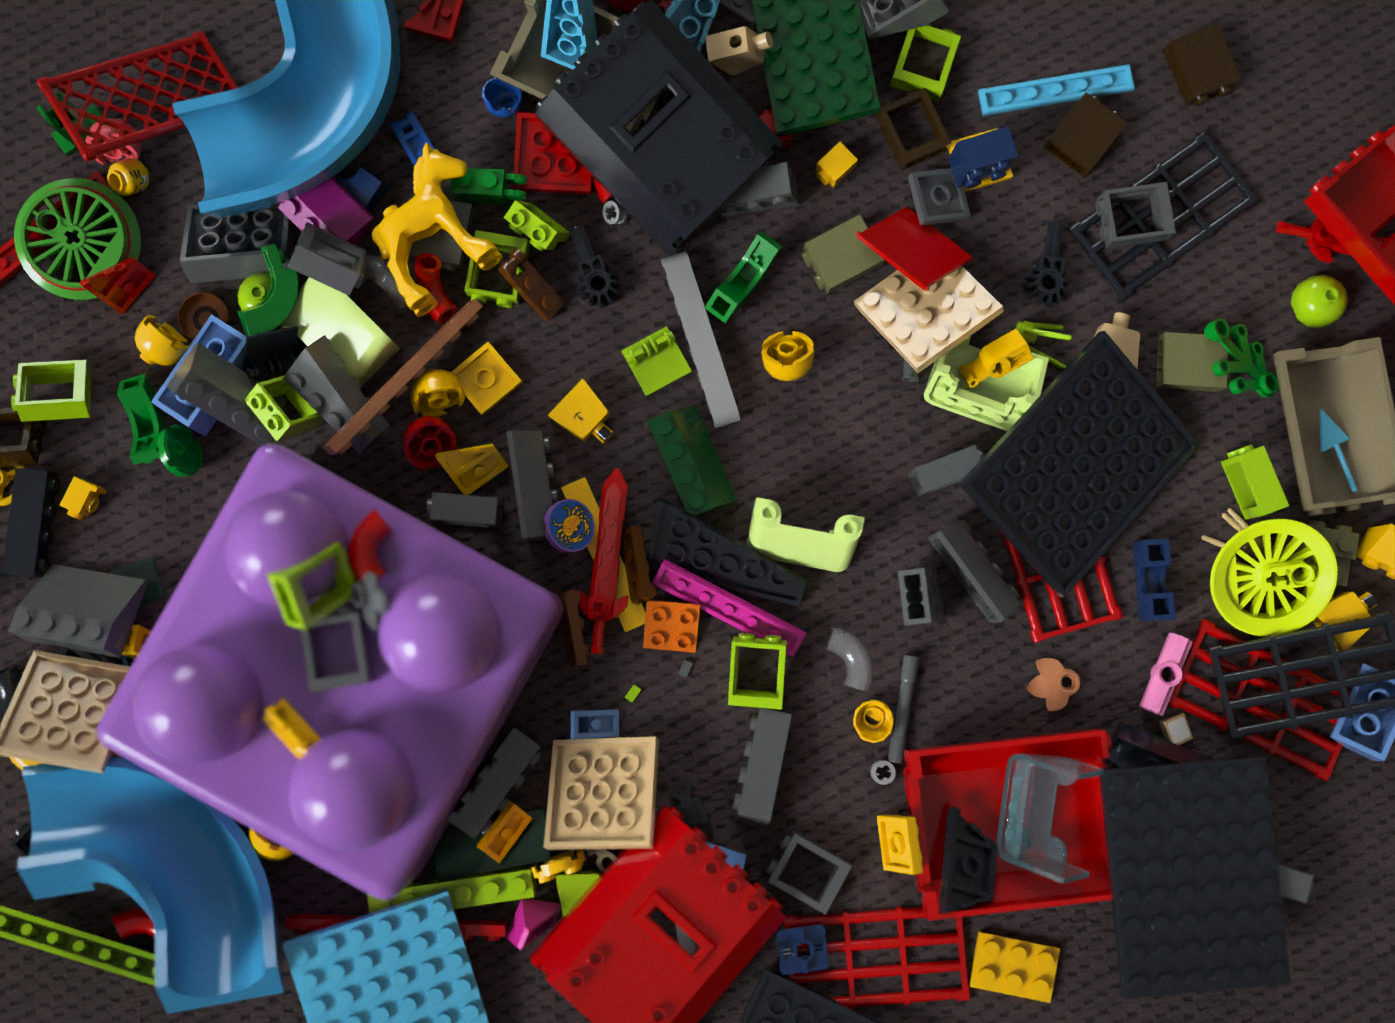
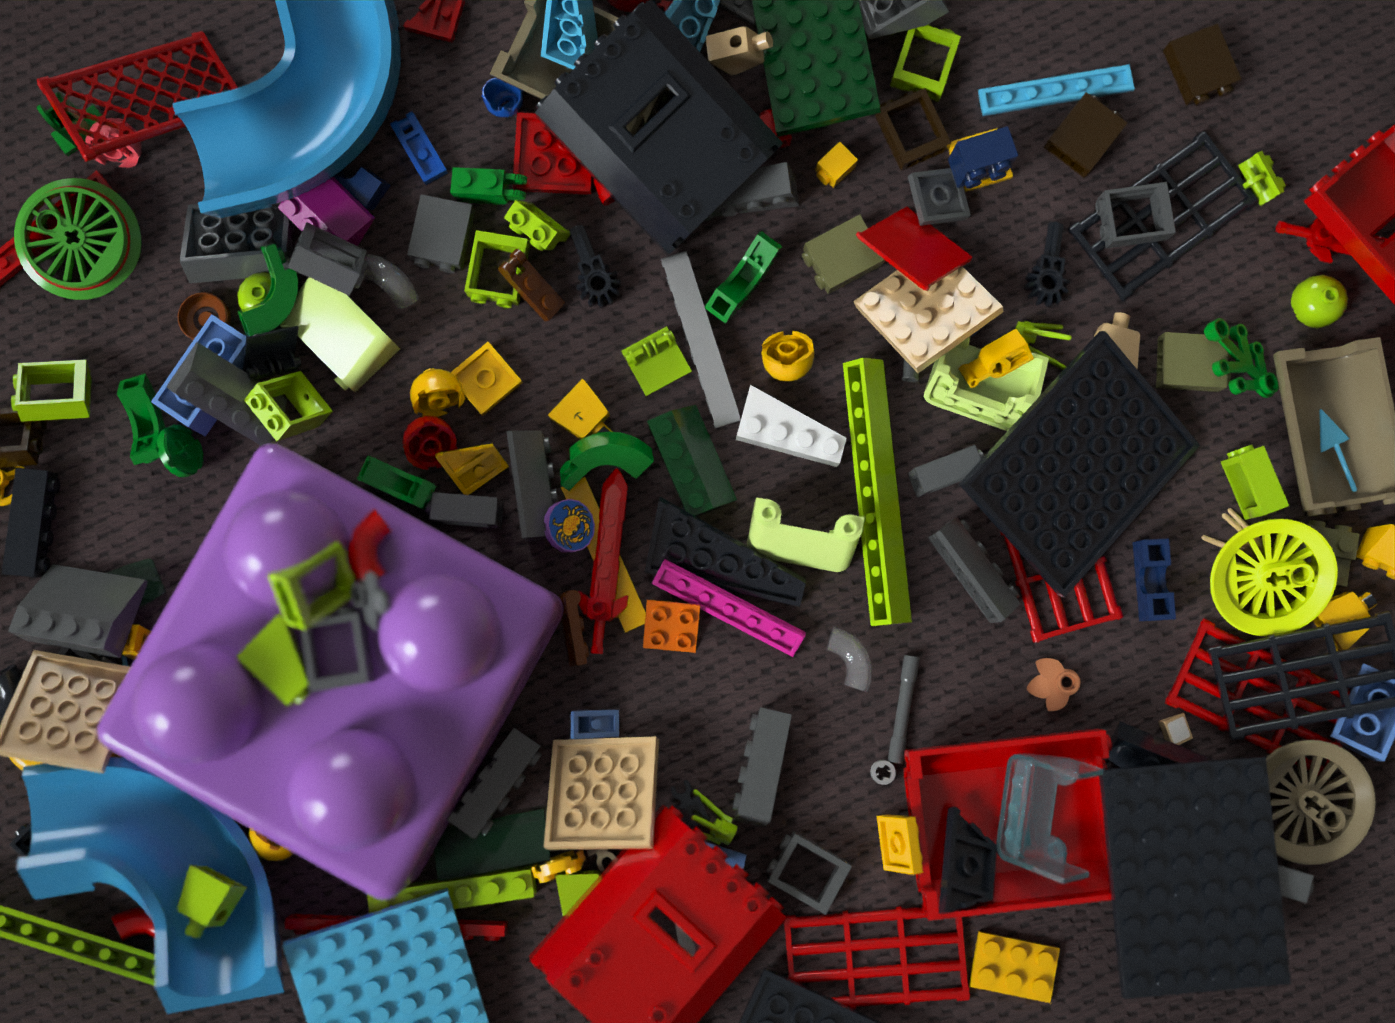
yellow brick [60,477,107,520] -> none
red wing [79,257,156,315] -> none
yellow head [107,158,149,196] -> none
yellow cylinder [134,315,190,366] -> none
yellow hinge [261,698,321,759] -> none
dark grey wedge [283,335,390,454] -> none
nougat plate [322,298,483,455] -> none
yellow animal [372,143,503,317] -> none
red cylinder [414,253,457,325] -> none
light orange plate [477,801,532,864] -> none
dark pink slope [506,899,561,950] -> none
light grey bush [603,201,628,224] -> none
reddish brown plate [621,526,656,605] -> none
lime piece [625,685,641,702] -> none
dark grey piece [678,660,693,678] -> none
lime window [728,633,787,710] -> none
dark blue piece [776,924,829,975] -> none
yellow hair [853,699,894,743] -> none
dark grey brick [898,568,945,626] -> none
bright pink piece [1139,633,1193,716] -> none
none -> lime torso [177,865,247,938]
none -> lime slope [236,614,312,706]
none -> green arch [357,456,436,510]
none -> green arch [560,432,654,491]
none -> lime plant [691,790,738,845]
none -> white wedge [736,385,846,467]
none -> lime brick [843,358,912,626]
none -> lime hips [1238,151,1286,206]
none -> dark tan piece [1266,740,1375,865]

